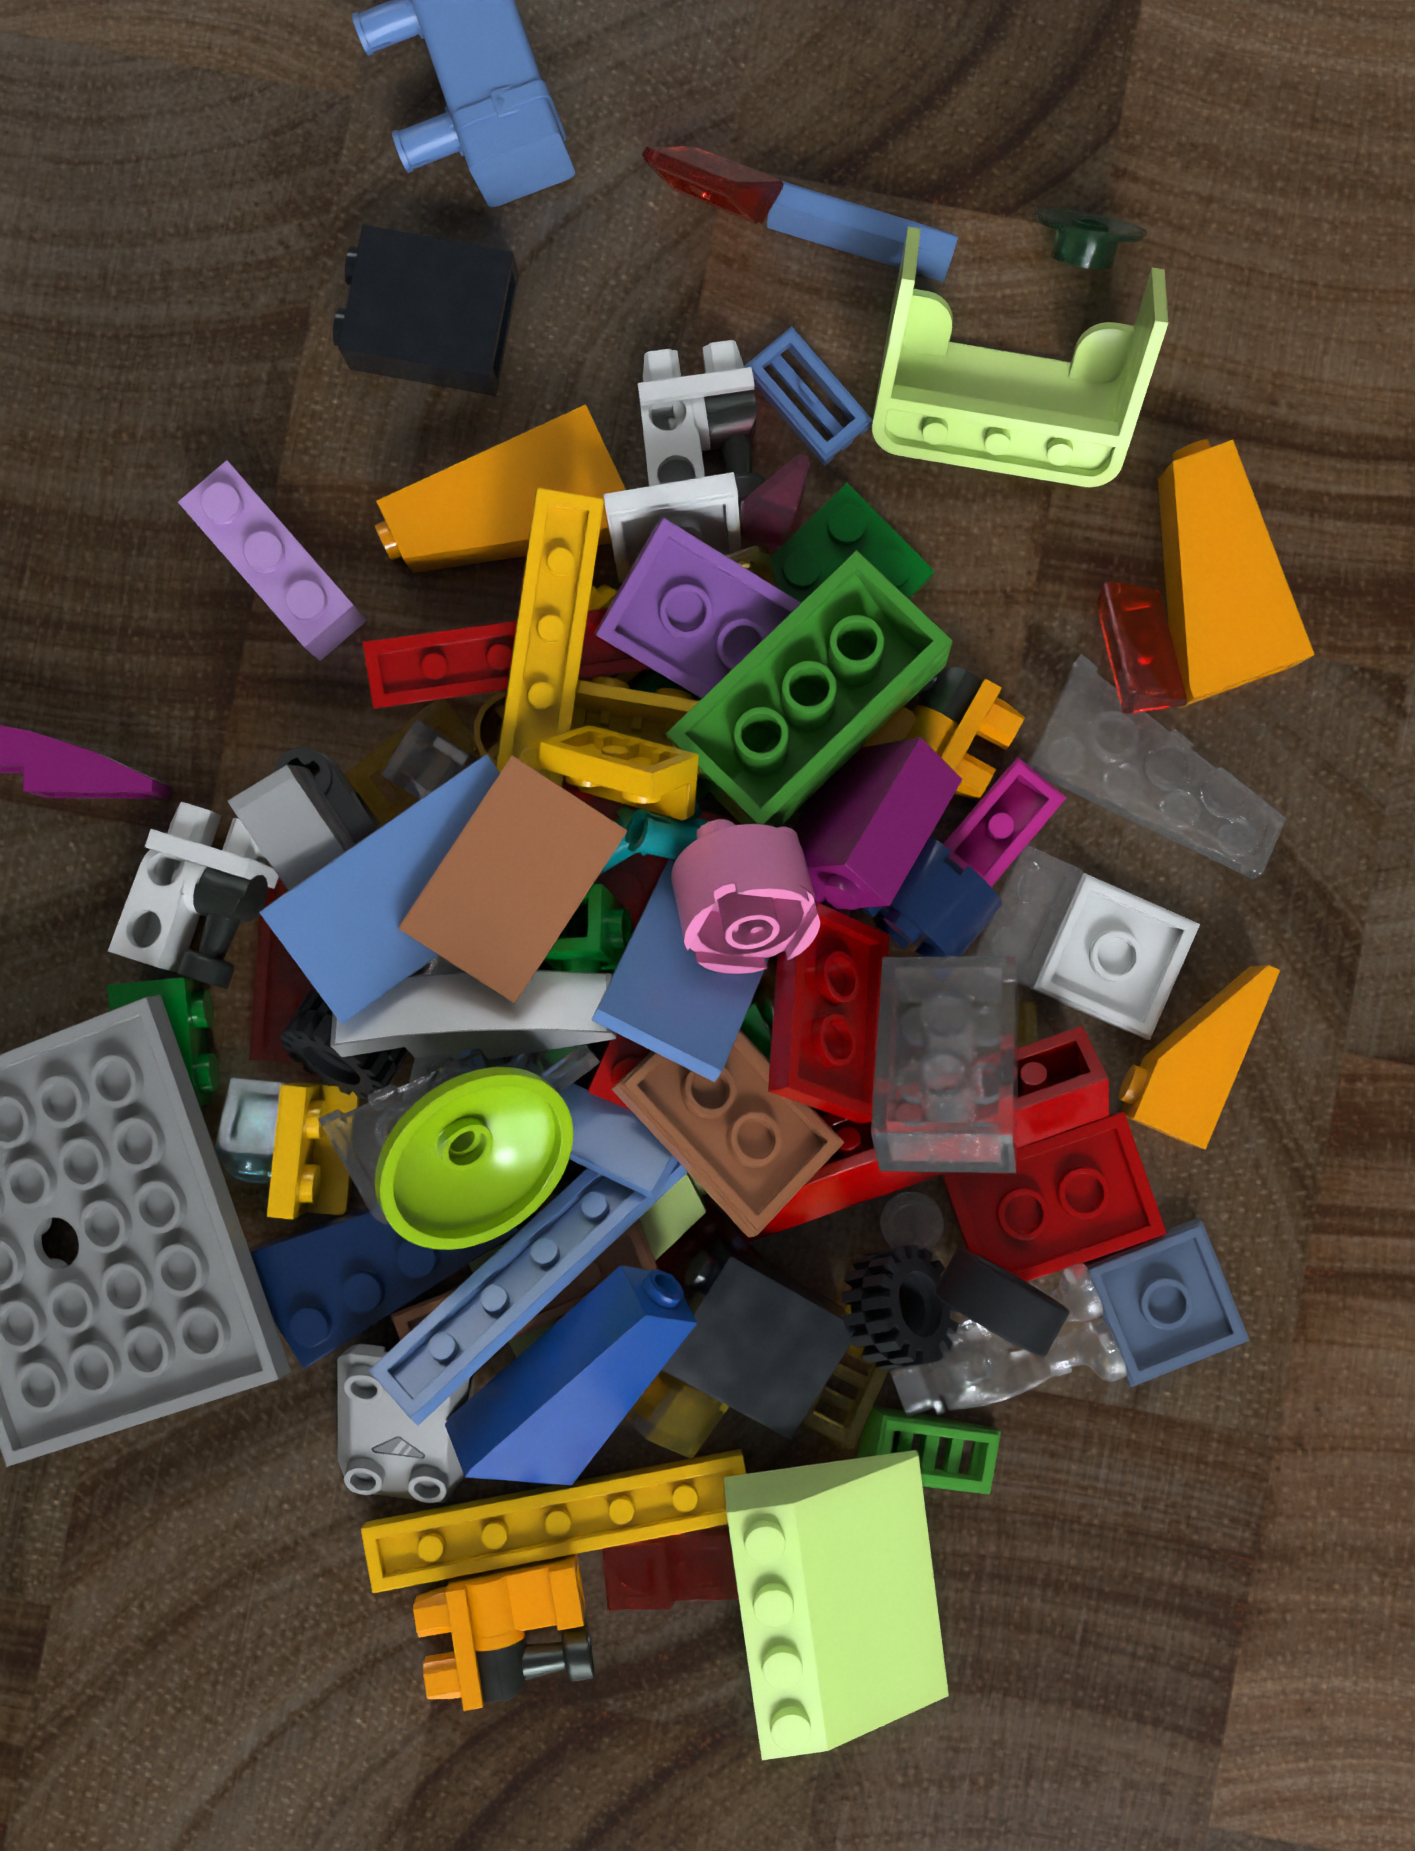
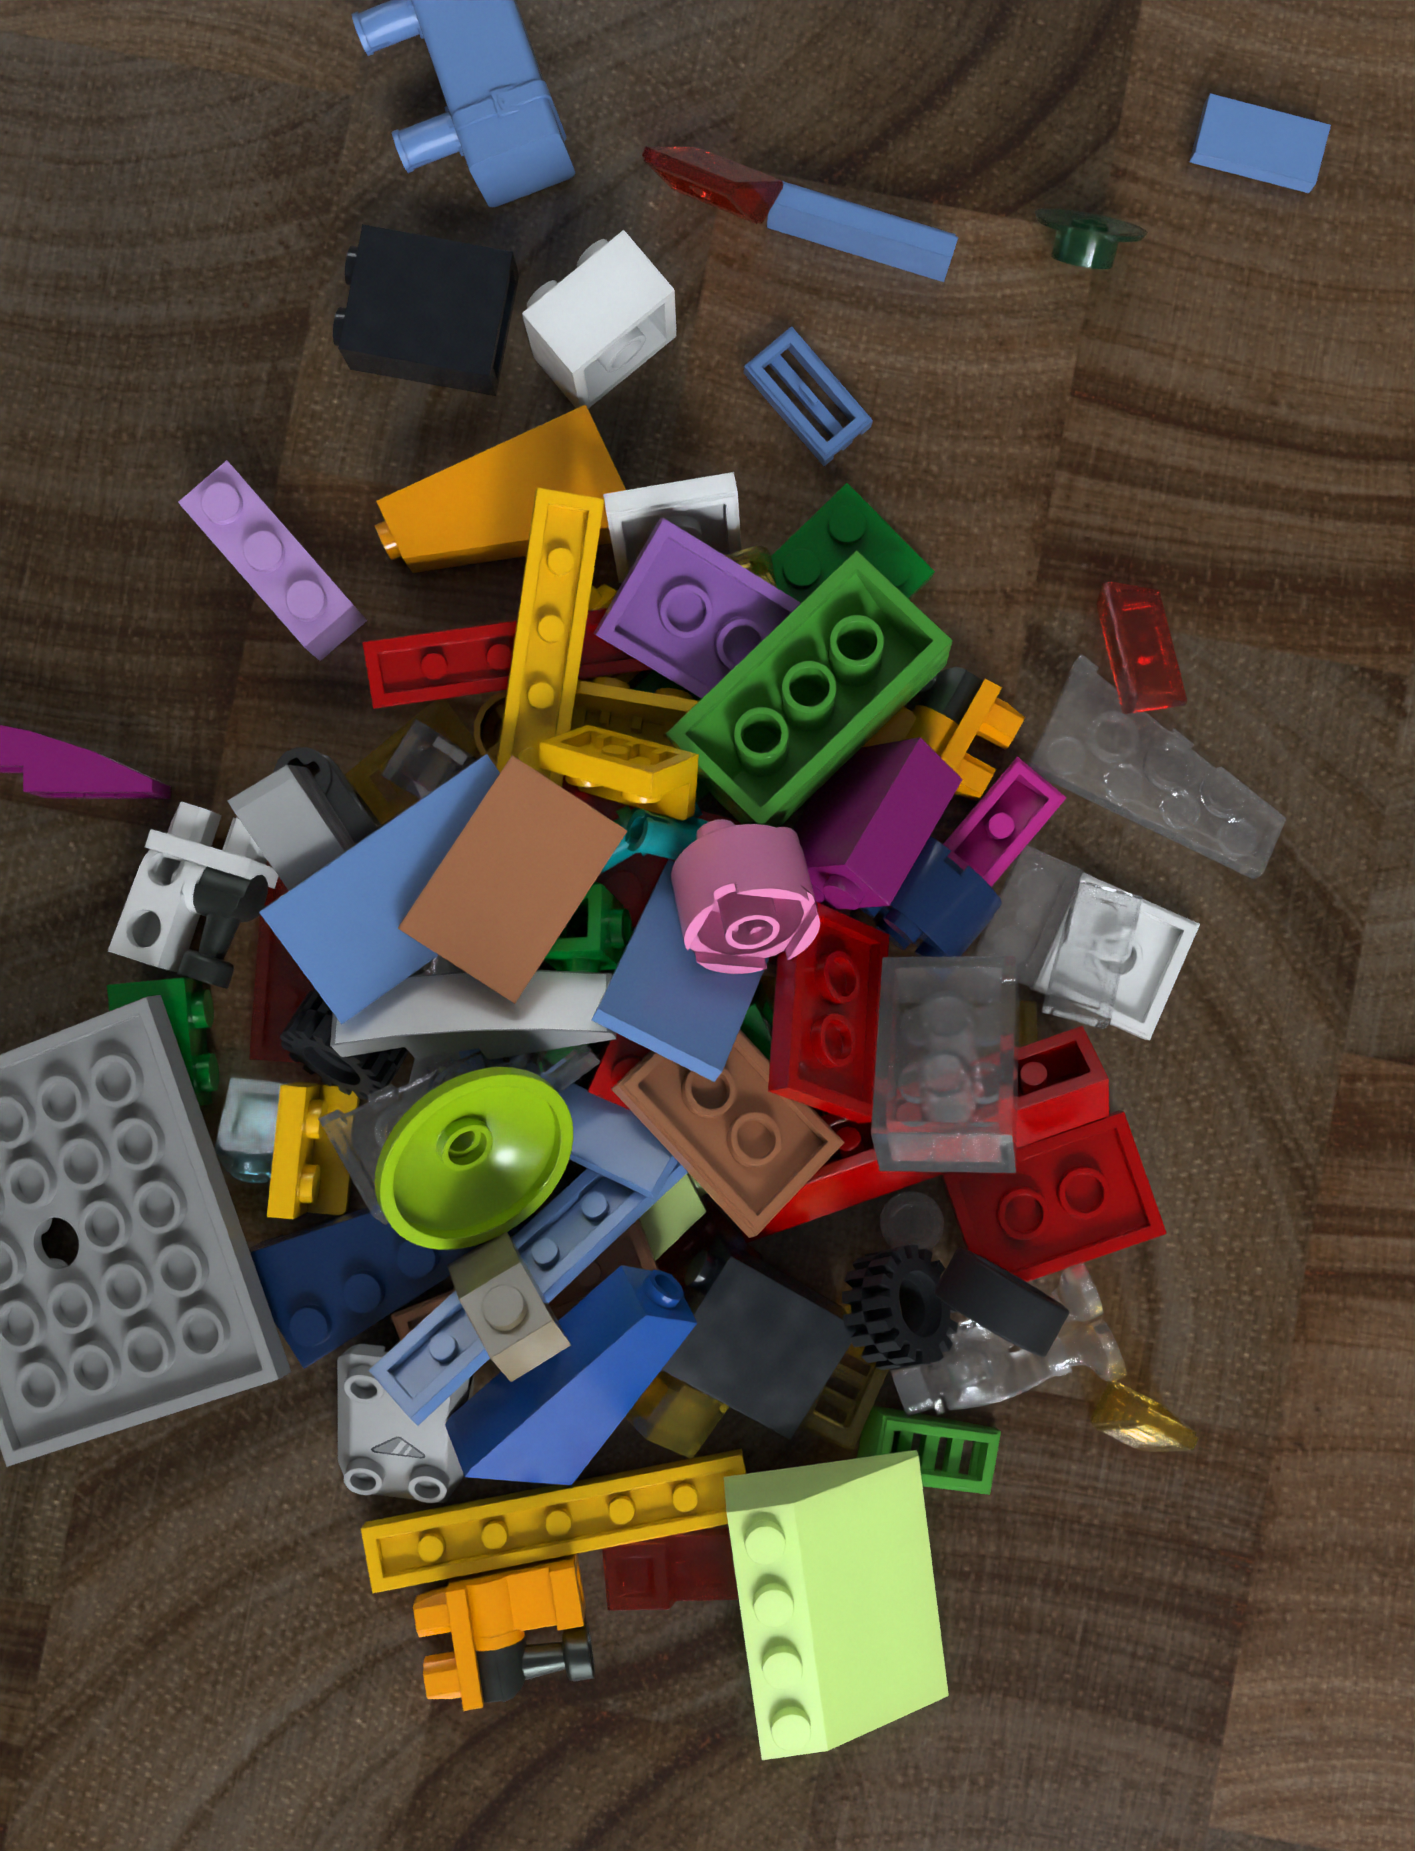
white hips [638,340,769,512] -> none
clear pink slope [740,453,811,549] -> none
yellowish green windscreen [872,226,1168,487] -> none
sand blue tile [1079,1218,1249,1387] -> none
light orange slope [1118,965,1280,1150] -> none
light orange slope [1158,439,1315,709] -> none
none -> dark tan slope [447,1232,571,1382]
none -> white brick [522,230,676,409]
none -> clear slope [1042,880,1143,1029]
none -> clear yellow slope [1091,1380,1199,1452]
none -> medium blue tile [1189,93,1331,193]

